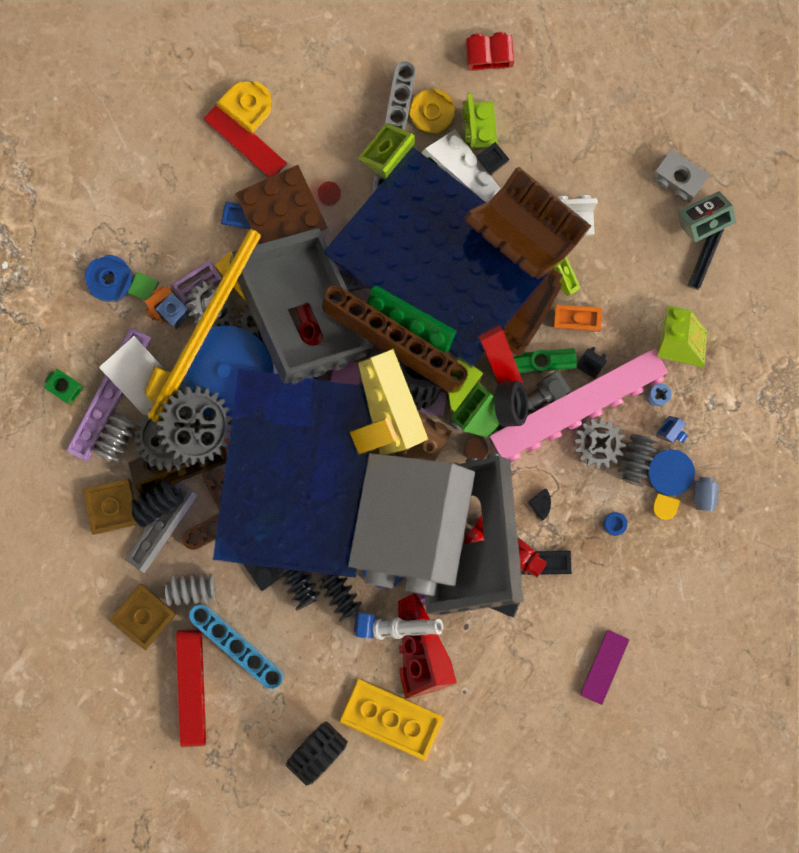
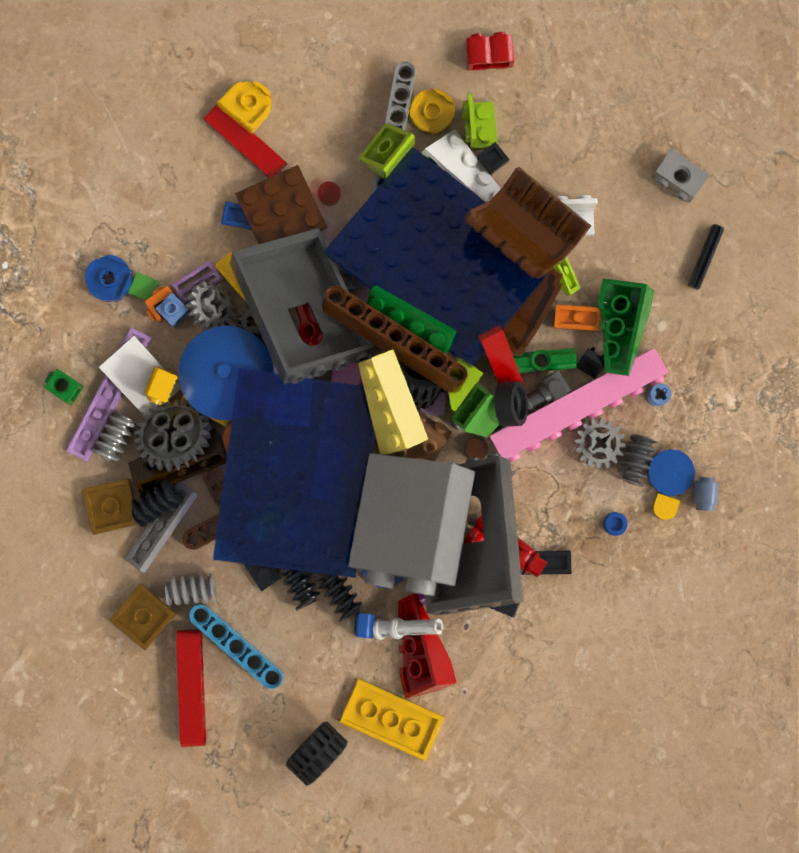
yellow axle [148,229,261,422] -> none
dark grey gear [155,386,234,465] -> none
yellow slope [350,418,398,454] -> none
black tile [528,488,551,521] -> none
magenta tile [580,630,630,705] -> none
blue tile [656,416,688,443] -> none
lime slope [657,305,707,368] -> none
sand green brick [678,191,736,243] -> none
none -> green wedge [598,278,654,376]

